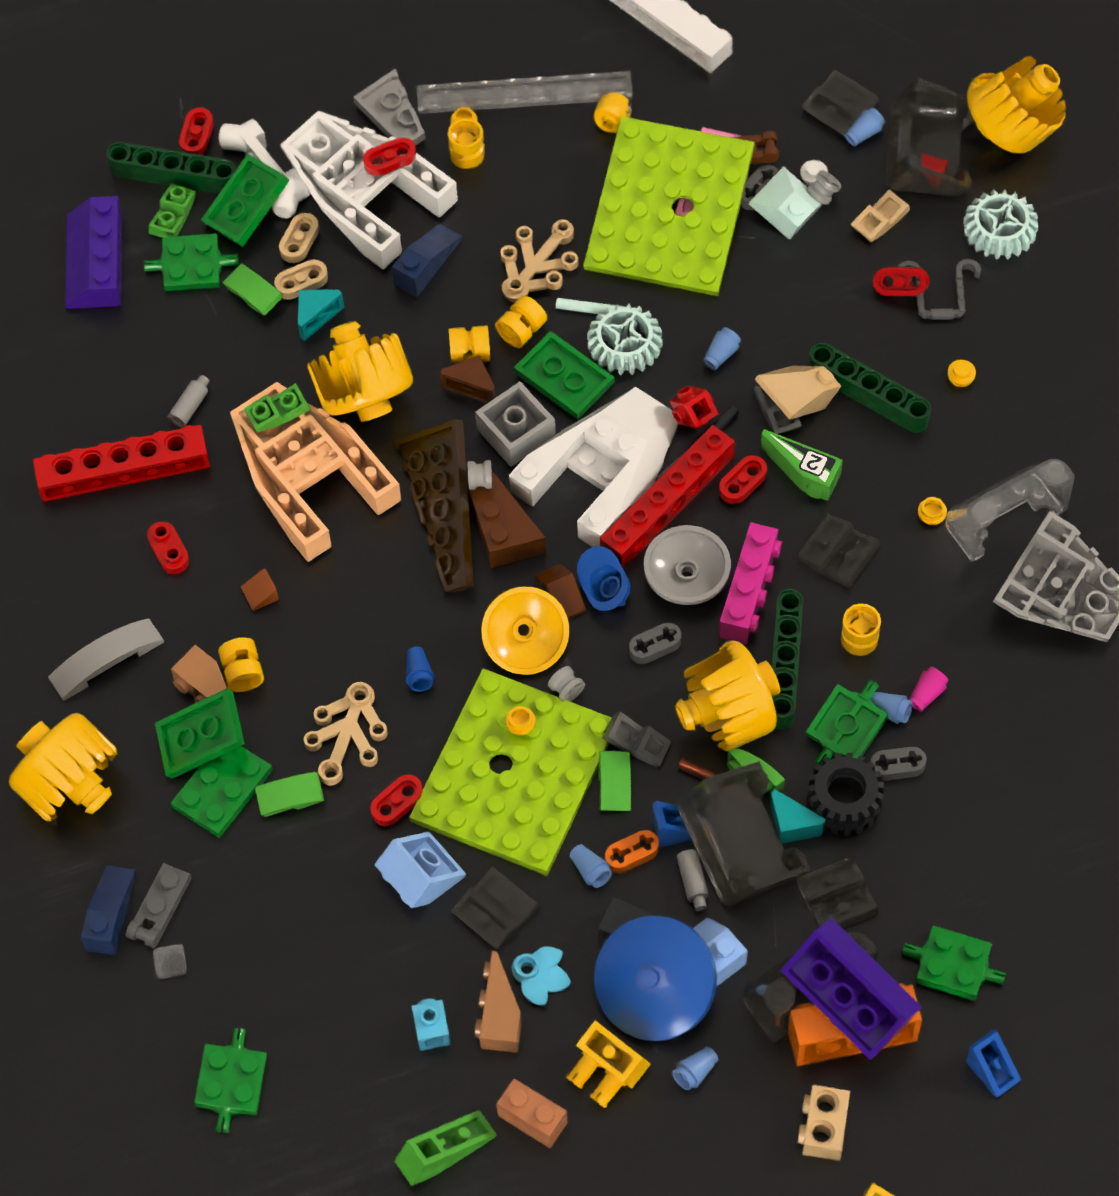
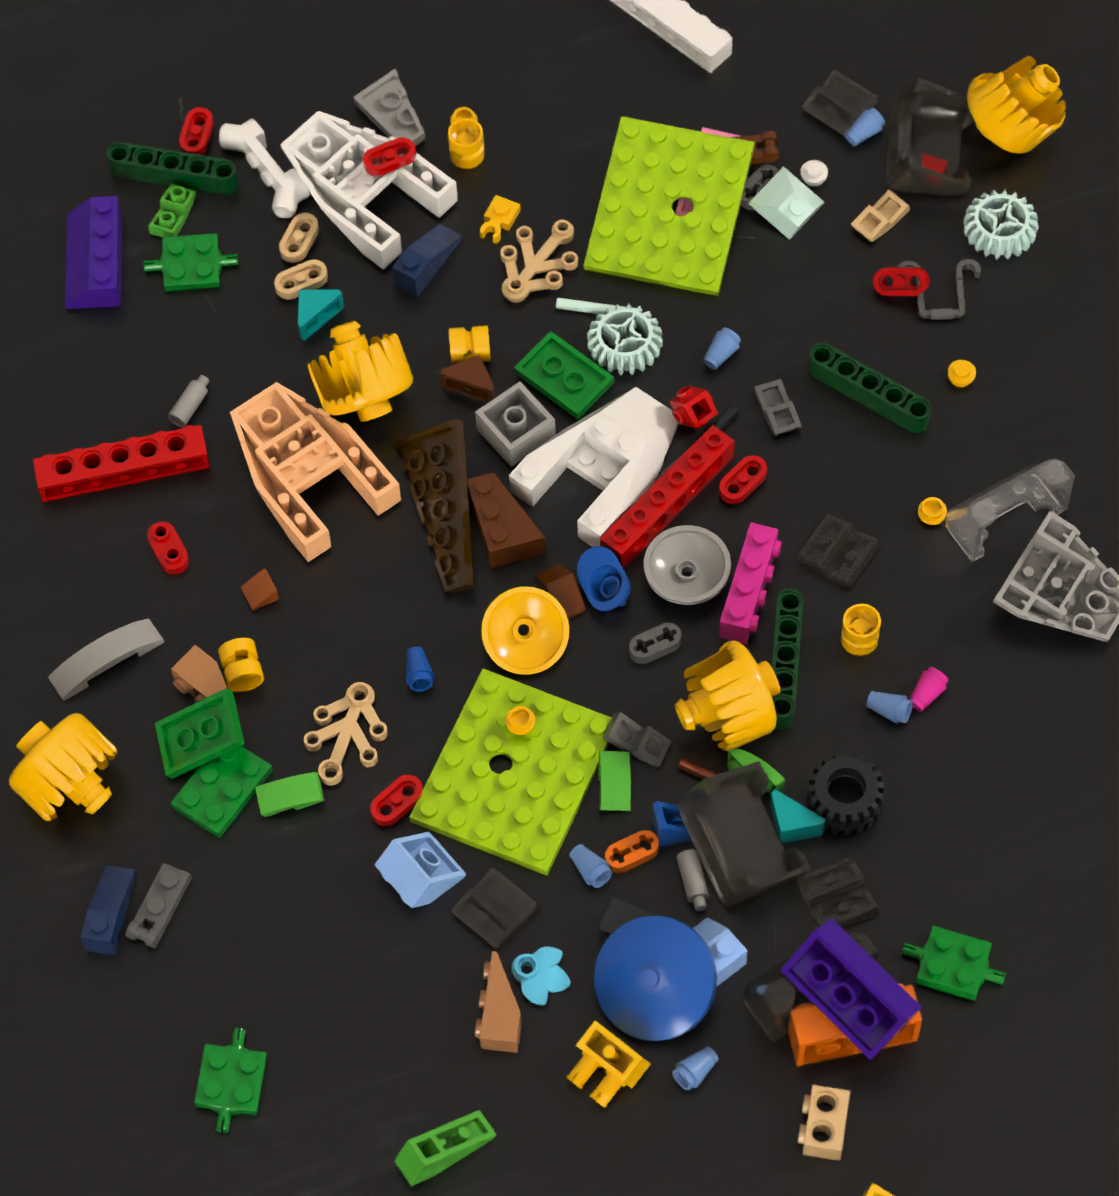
clear piece [153,944,187,979] -> none
green plate [201,154,290,247] -> none
bright green slope [223,263,283,316] -> none
bright green slope [244,383,311,432] -> none
medium azure brick [412,999,450,1051] -> none
clear plate [417,71,632,114] -> none
light grey wheel [468,460,492,490] -> none
yellow wheel [495,296,547,348] -> none
nougat brick [497,1079,567,1148] -> none
light grey wheel [548,666,585,702] -> none
yellow head [594,93,632,133] -> none
tan slope [755,366,841,420] -> none
bright green slope [761,429,843,501] -> none
green plate [806,680,888,766] -> none
light grey wheel [807,170,841,205] -> none
dark grey beam [870,747,927,781] -> none
blue slope [966,1029,1021,1097] -> none
none -> yellow plate [480,195,521,244]

